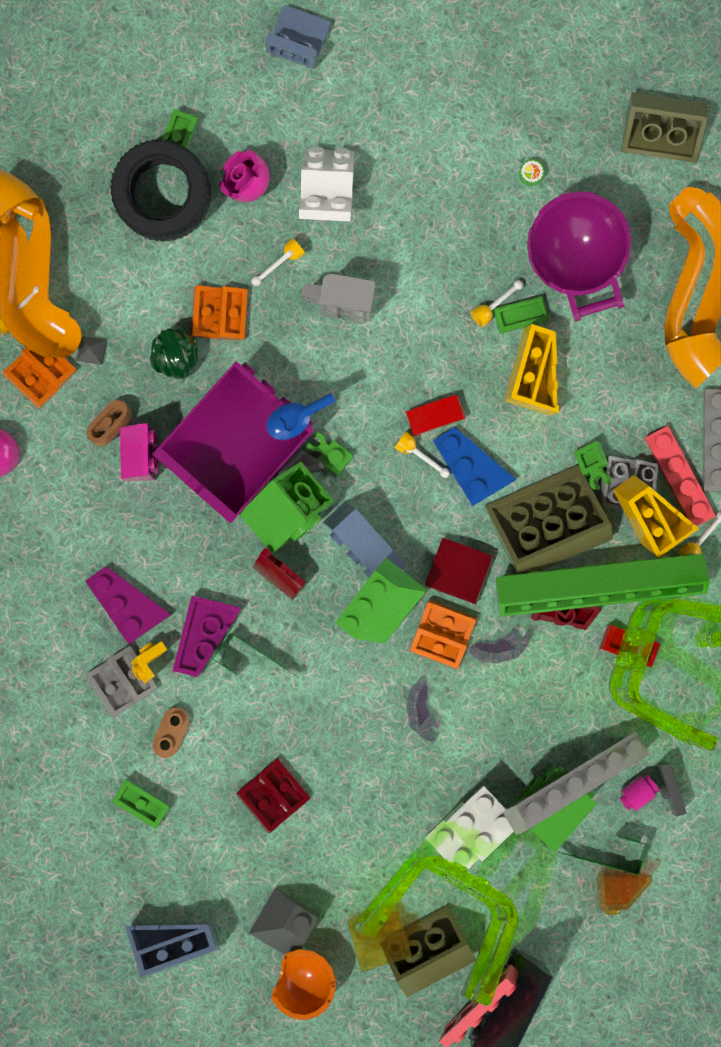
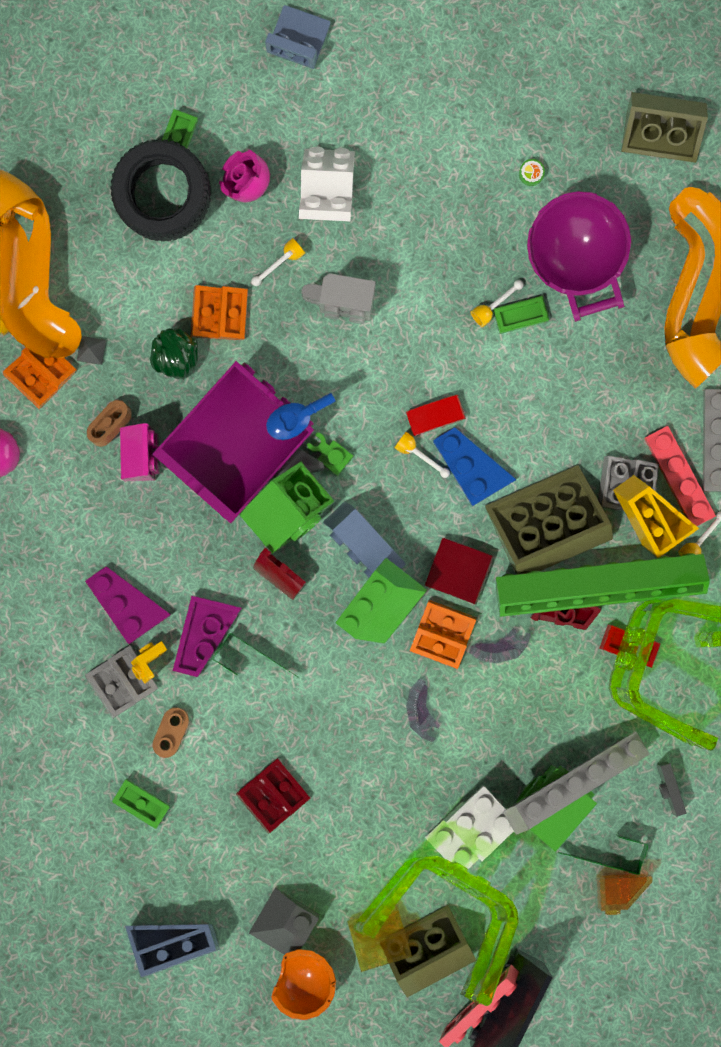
yellow wedge [503,324,559,416] -> none
bright green plate [574,441,612,490] -> none
dark pink brick [619,774,659,812] -> none

